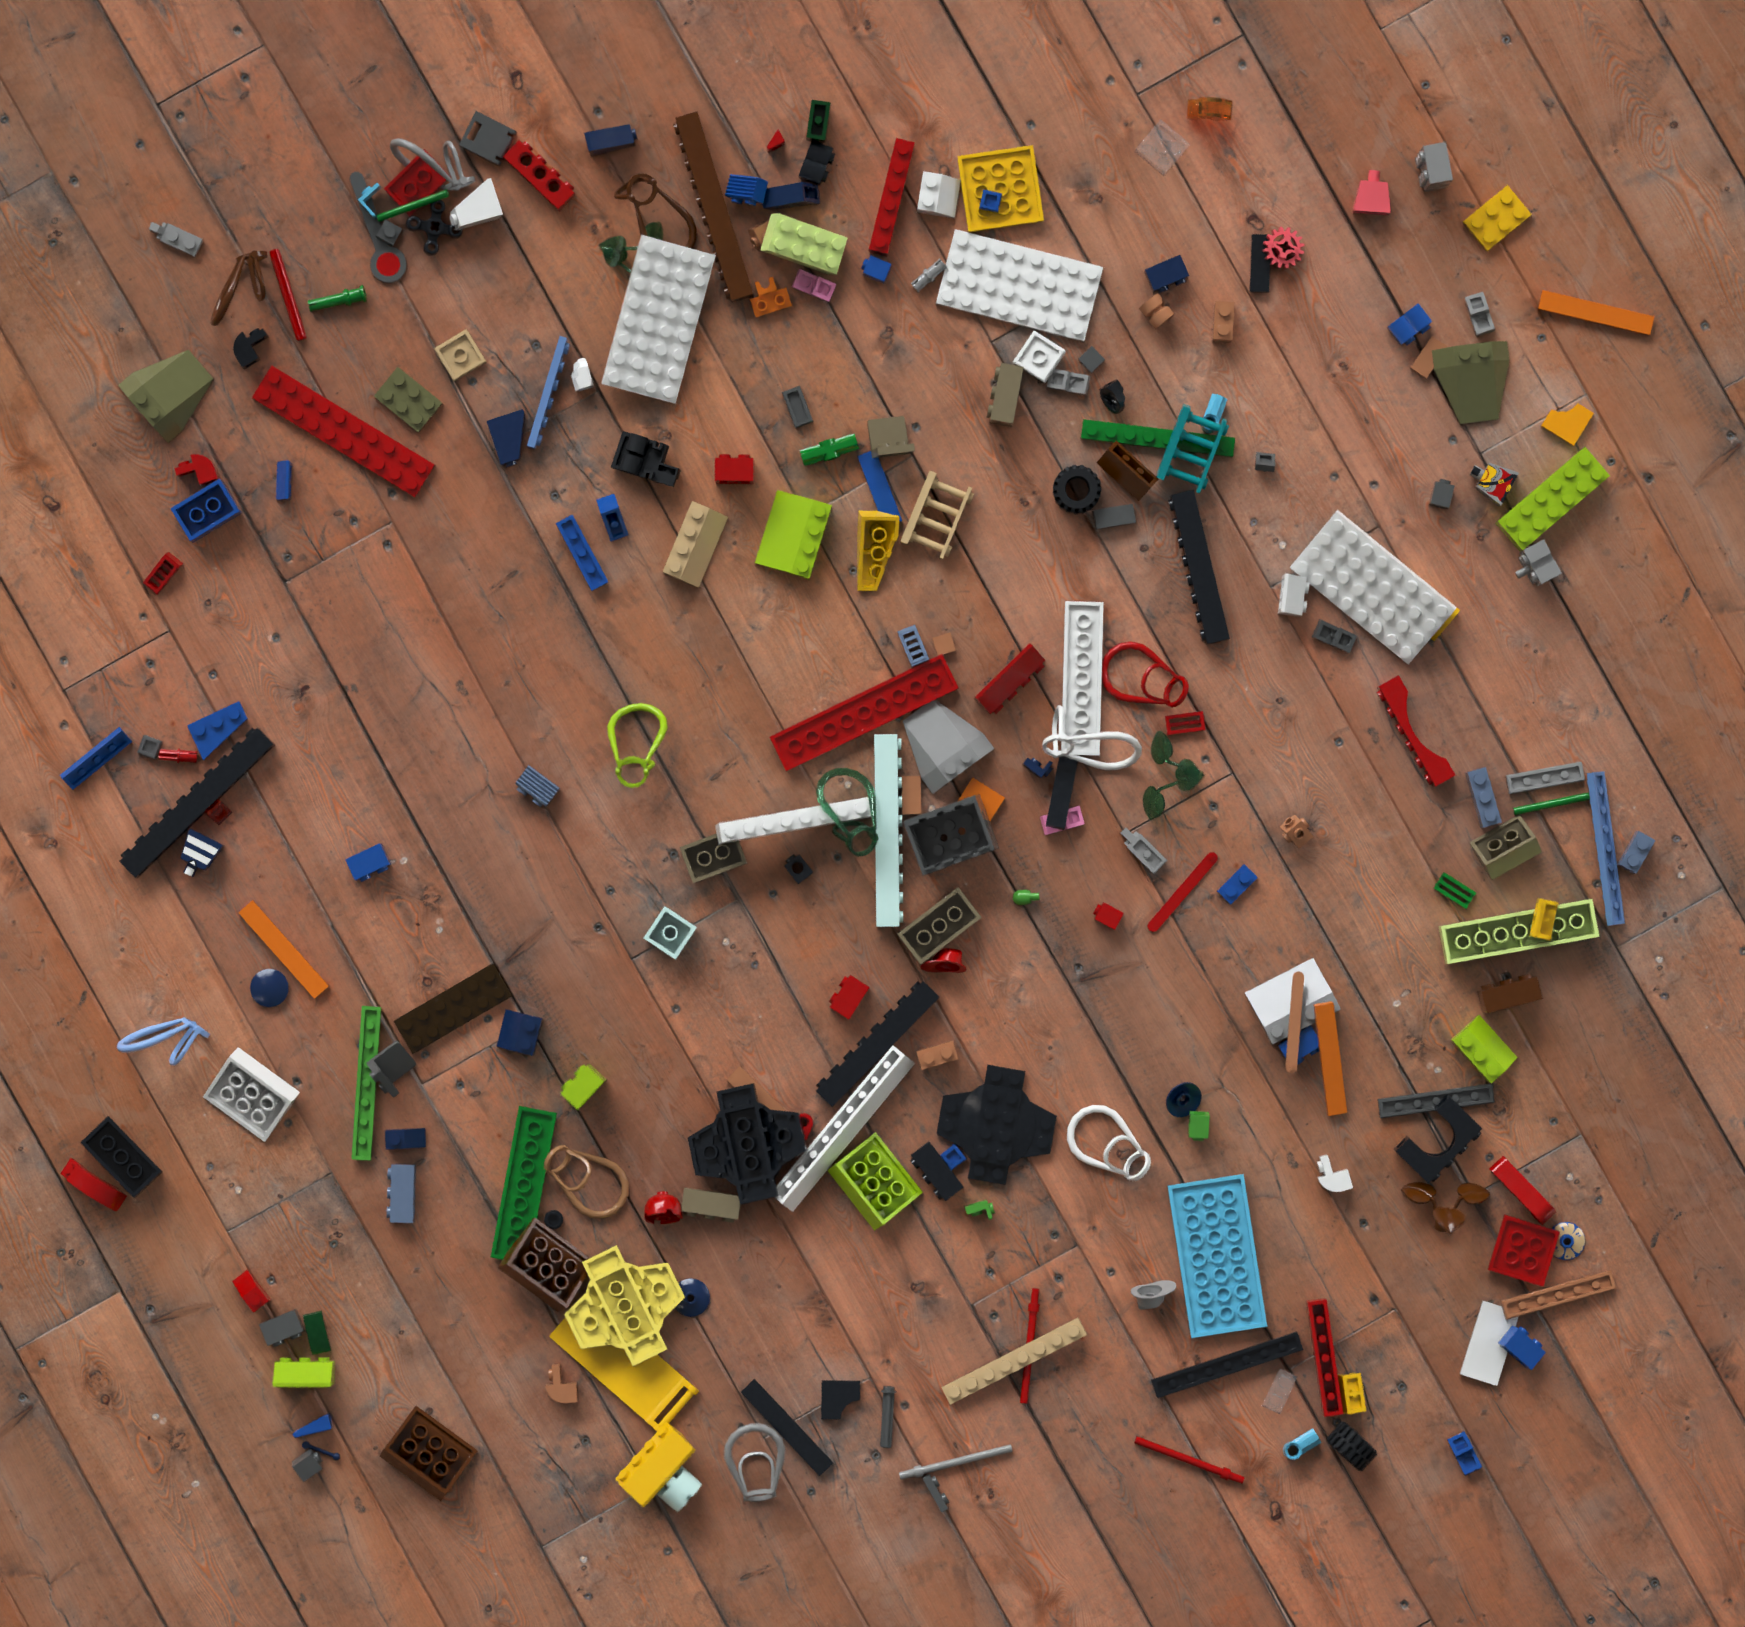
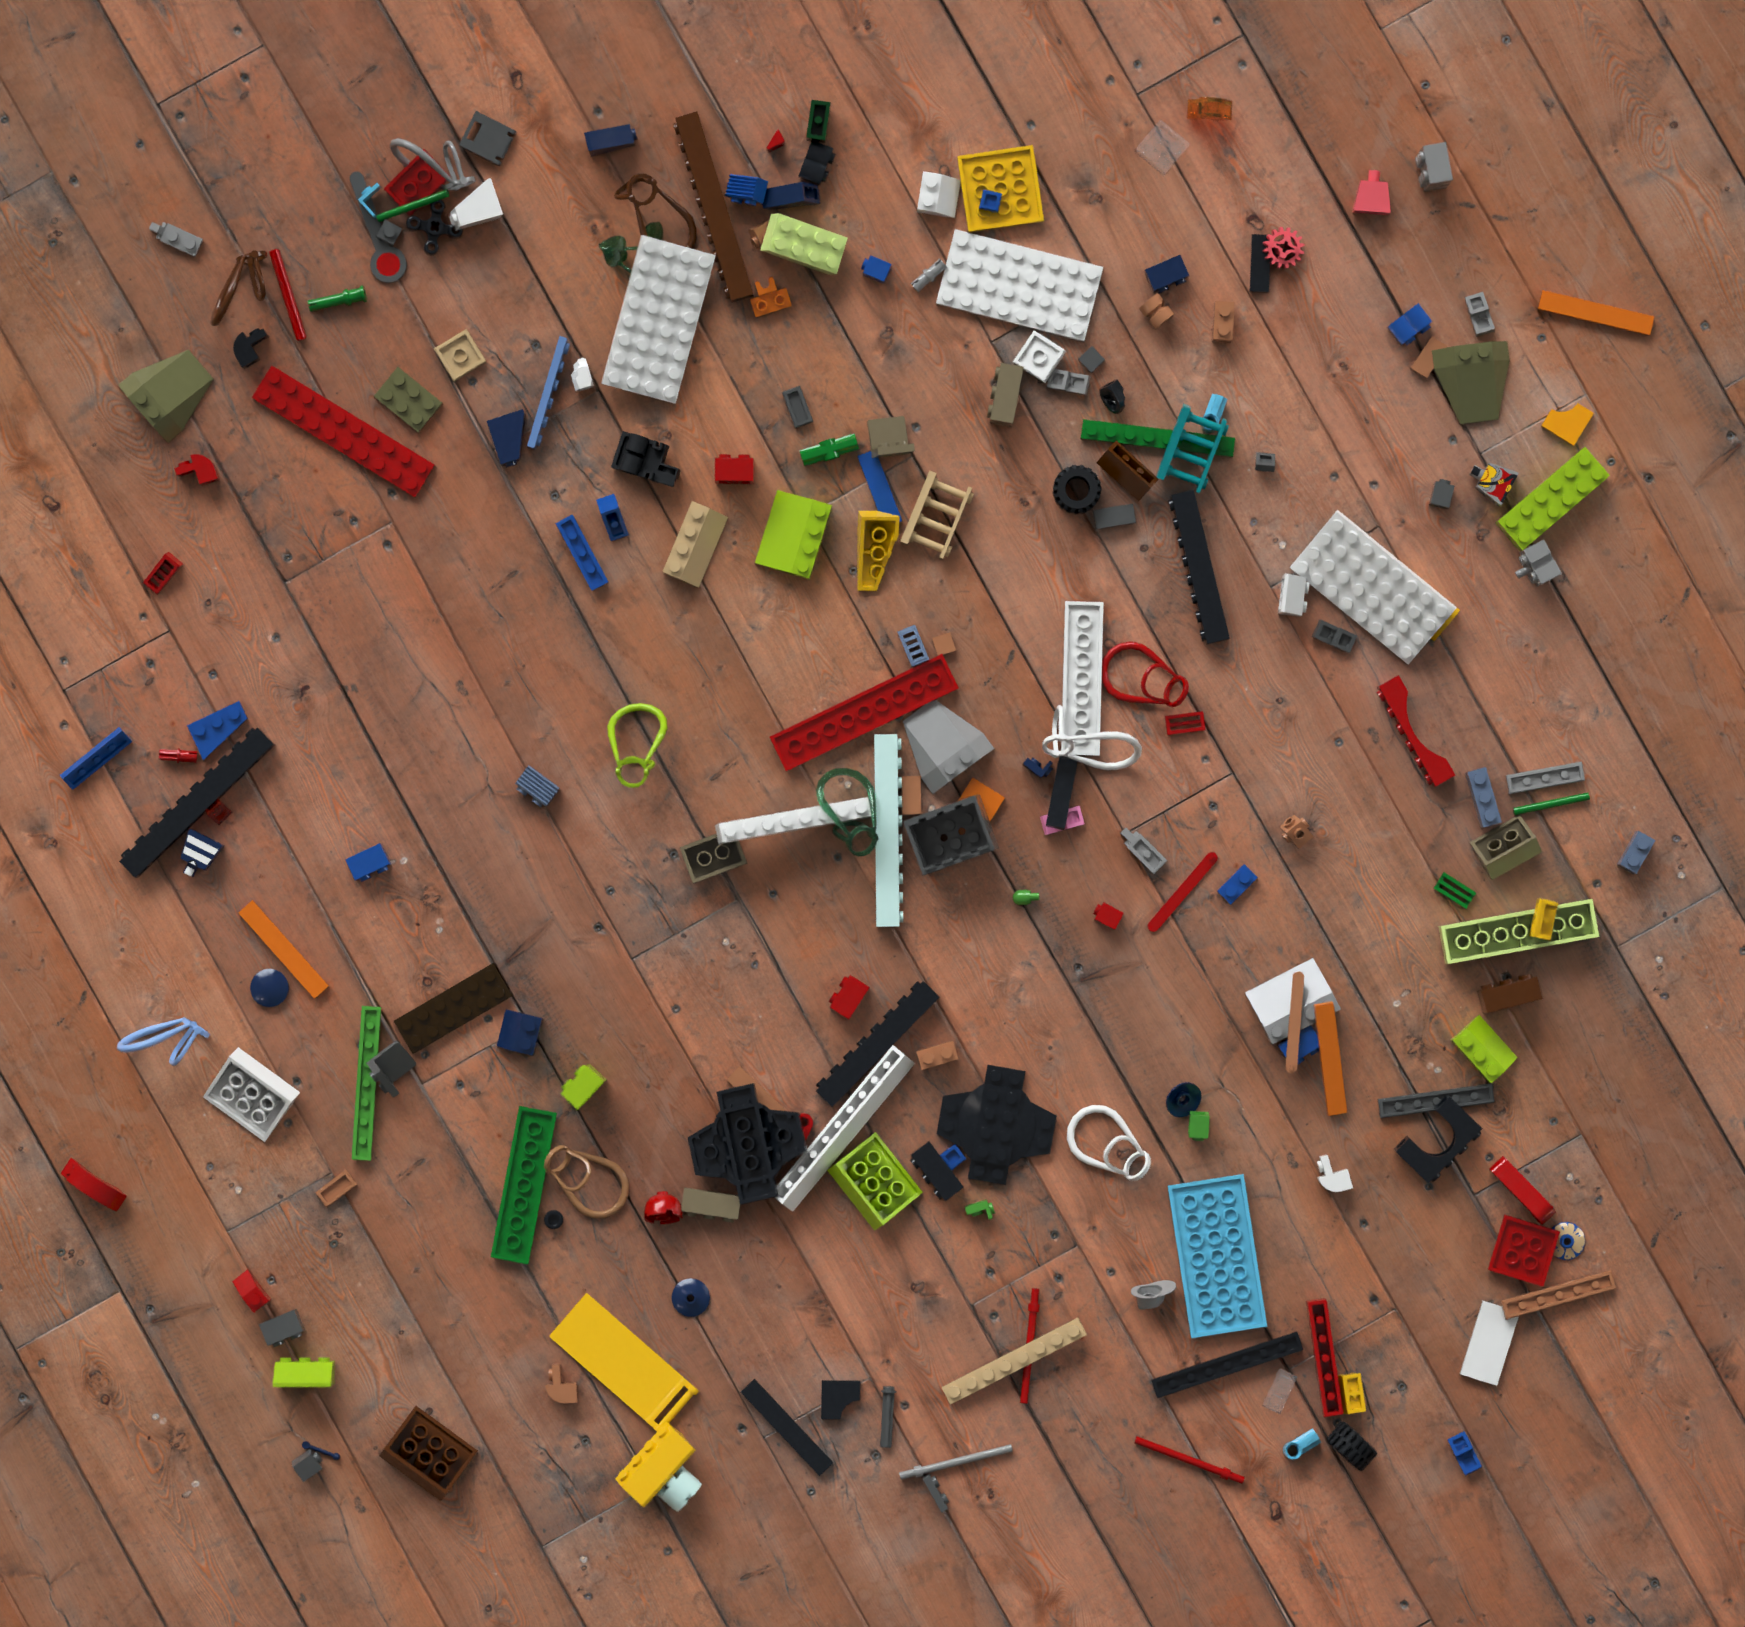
black brick [80,1116,162,1199] -> none
flat silver tile [137,735,163,759] -> none
blue brick [170,479,242,543] -> none
blue slope [276,460,292,500] -> none
blue slope [293,1413,333,1438] -> none
dark green slope [303,1310,331,1355] -> none
dark blue slope [385,1128,426,1149] -> none
sand blue brick [387,1164,416,1223] -> none
reddish brown slope [498,1218,590,1312] -> none
red brick [503,140,575,212] -> none
light yellow plate [564,1245,685,1366] -> none
light aqua brick [644,906,697,960] -> none
light grey animal [724,1424,785,1502] -> none
black brick [784,854,813,884] -> none
bright pink slope [792,269,836,302] -> none
red brick [869,138,915,257] -> none
dark tan brick [897,887,982,964] -> none
red piece [920,948,967,973] -> none
red slope [974,643,1046,715] -> none
clear green plant [1143,731,1205,820] -> none
reddish brown plant [1401,1182,1490,1235] -> none
yellow plate [1463,185,1532,251] -> none
blue brick [1498,1326,1546,1370] -> none
medium blue plate [1587,771,1625,926] -> none
none -> nougat tile [315,1169,358,1208]

